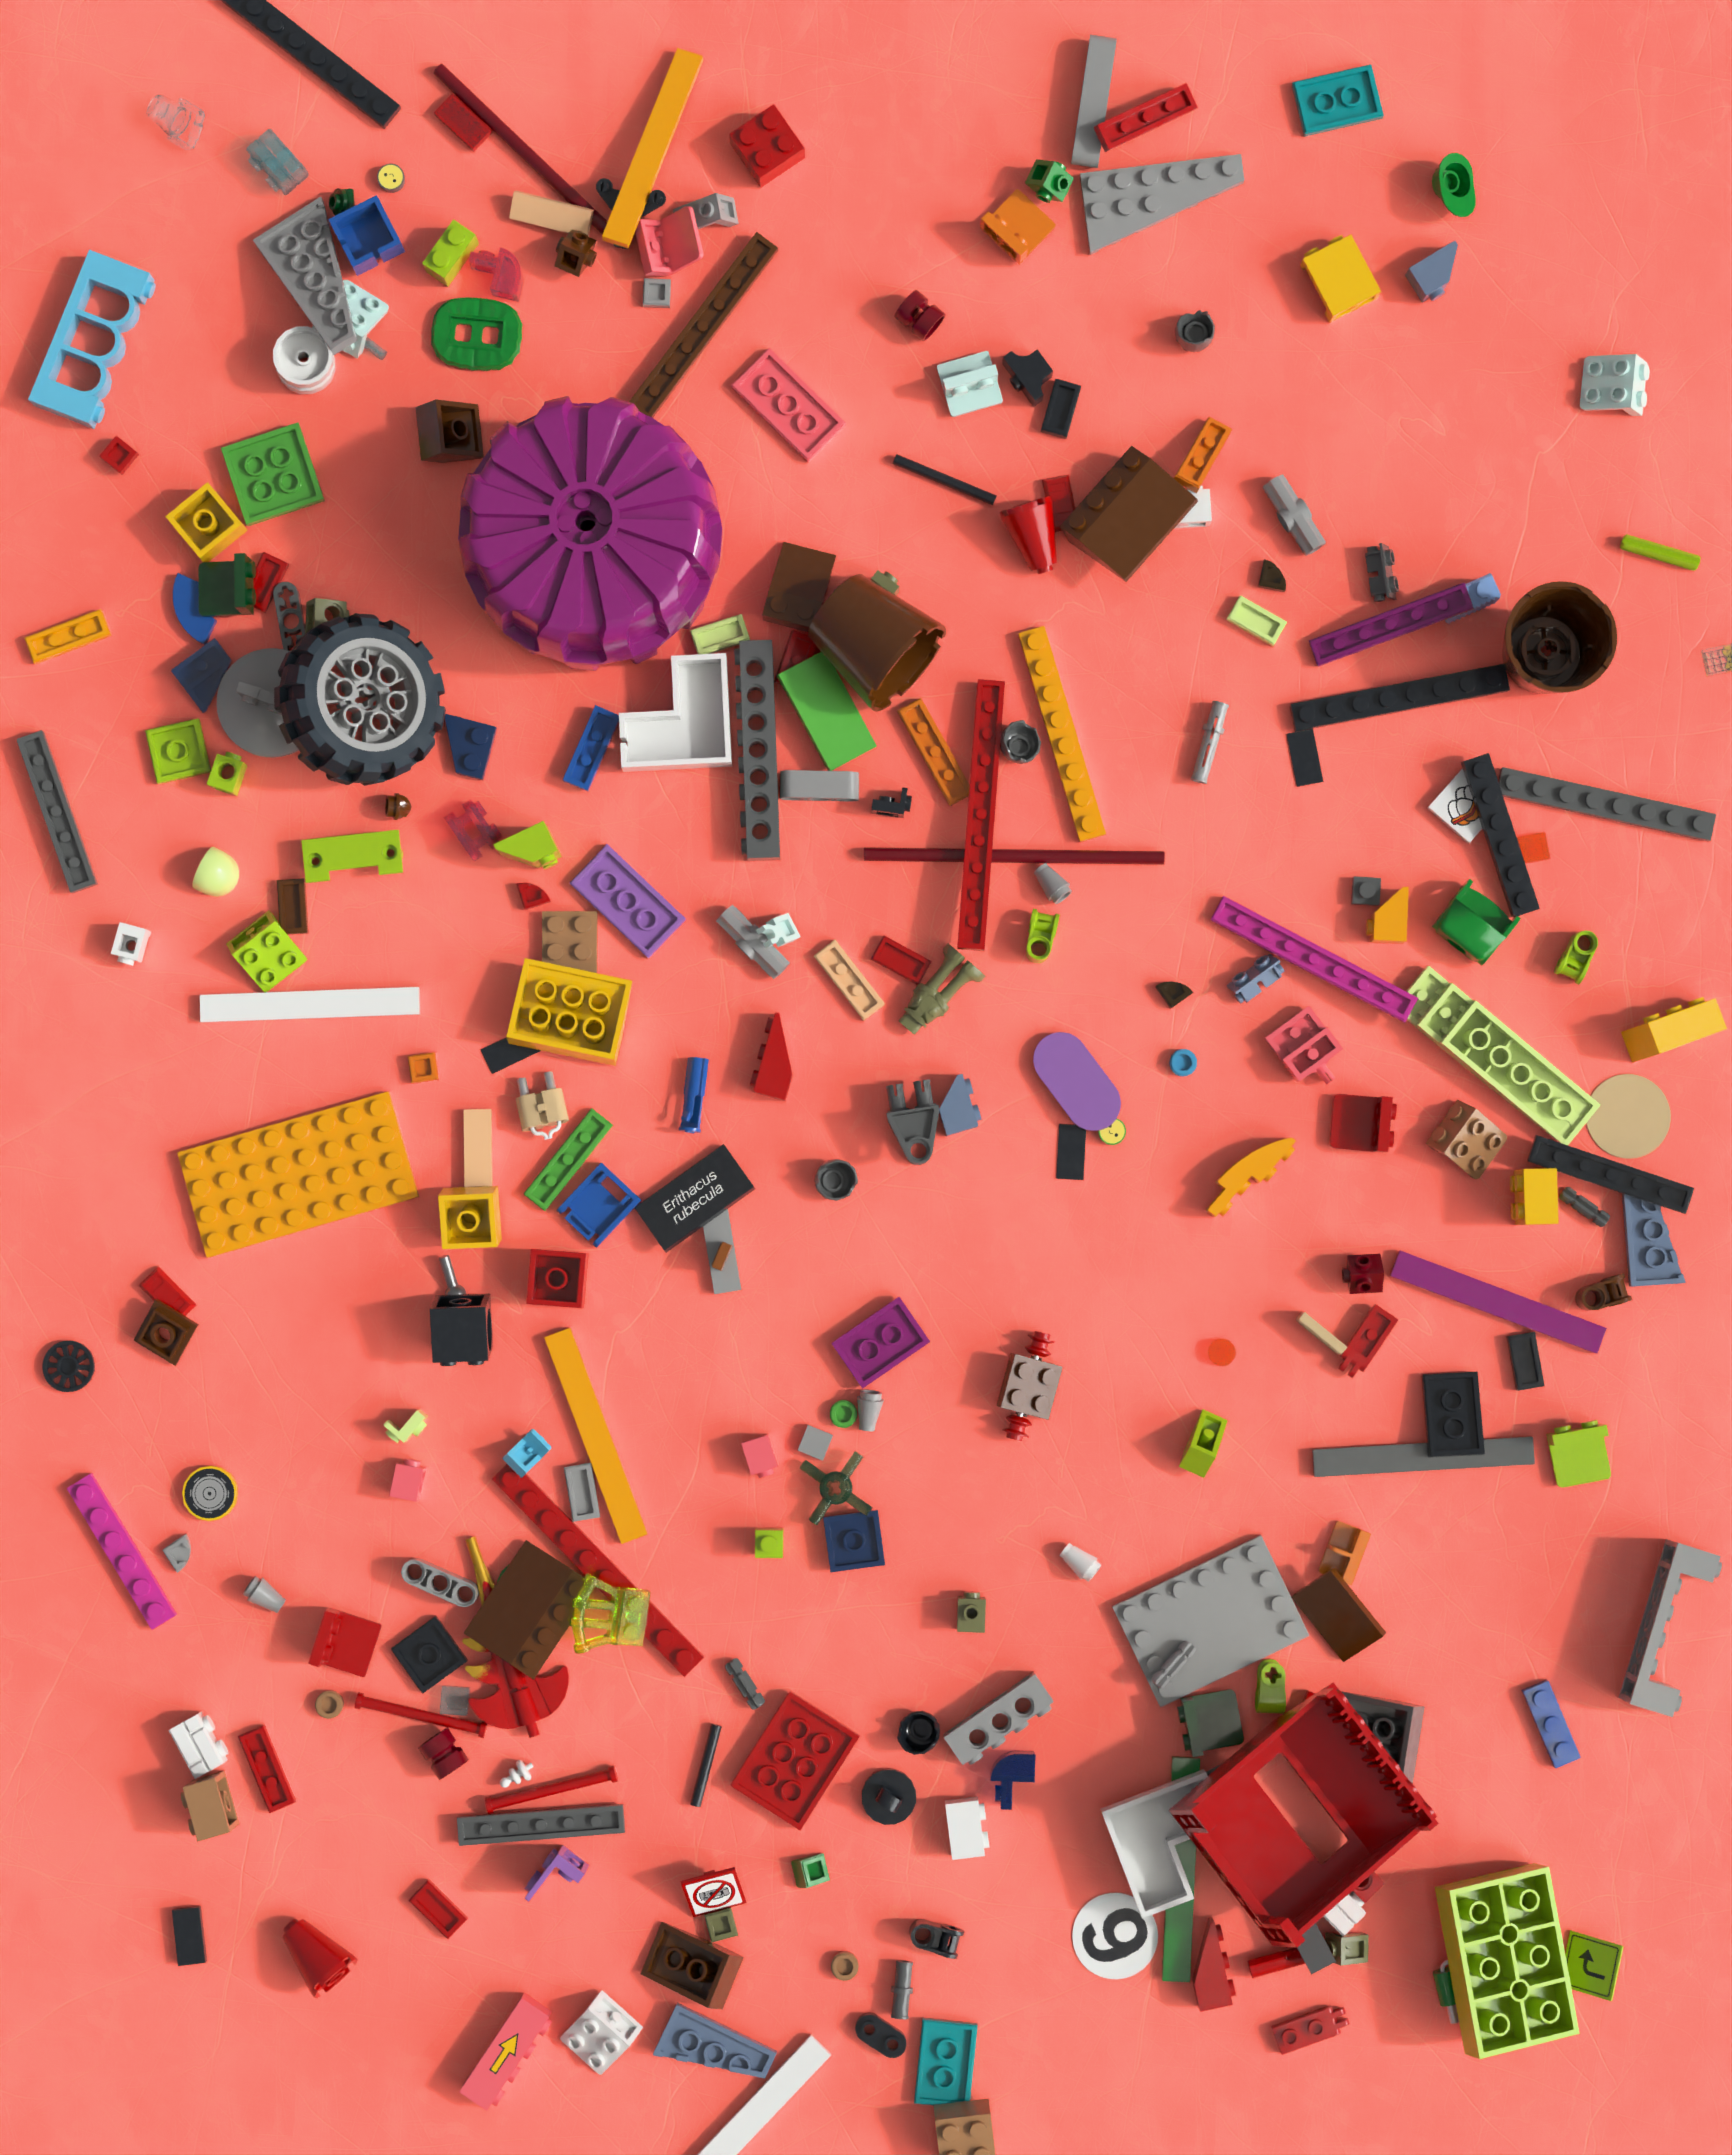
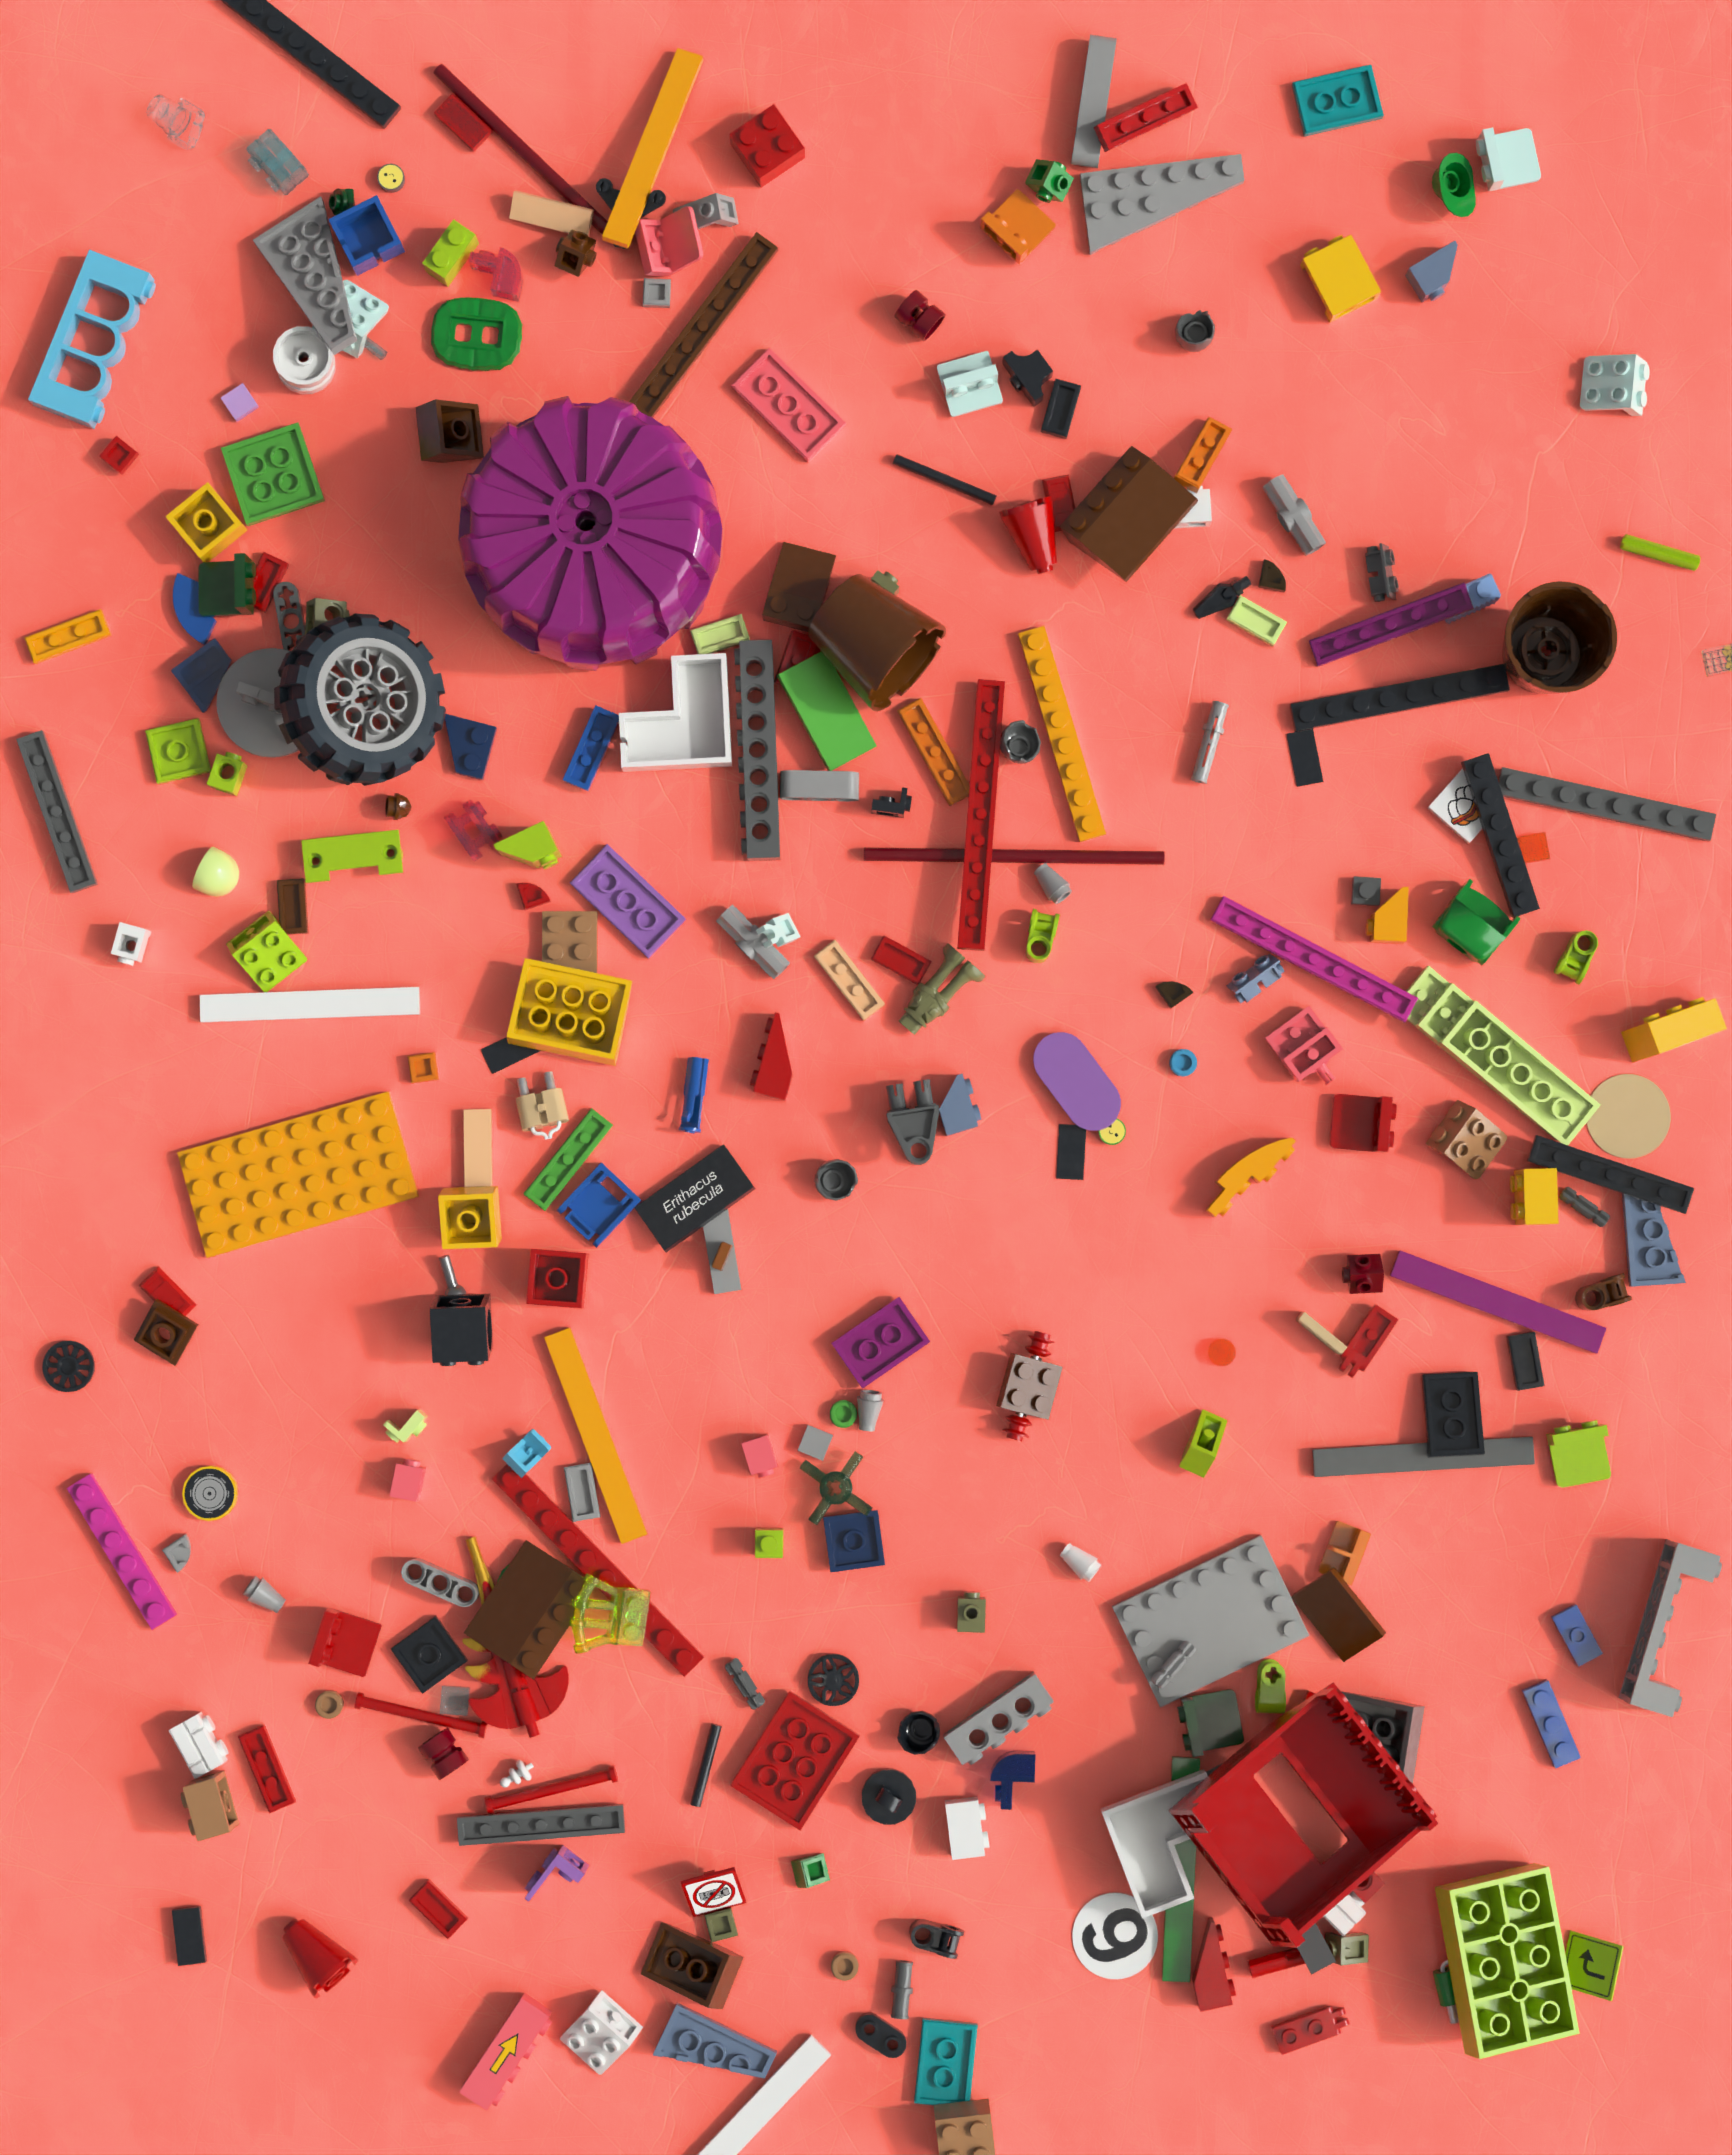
none -> lavender tile [221,383,259,422]
none -> black wheel [808,1653,859,1706]
none -> black piece [1193,576,1252,619]
none -> light aqua bracket [1476,127,1541,192]
none -> blue plate [1551,1604,1603,1667]

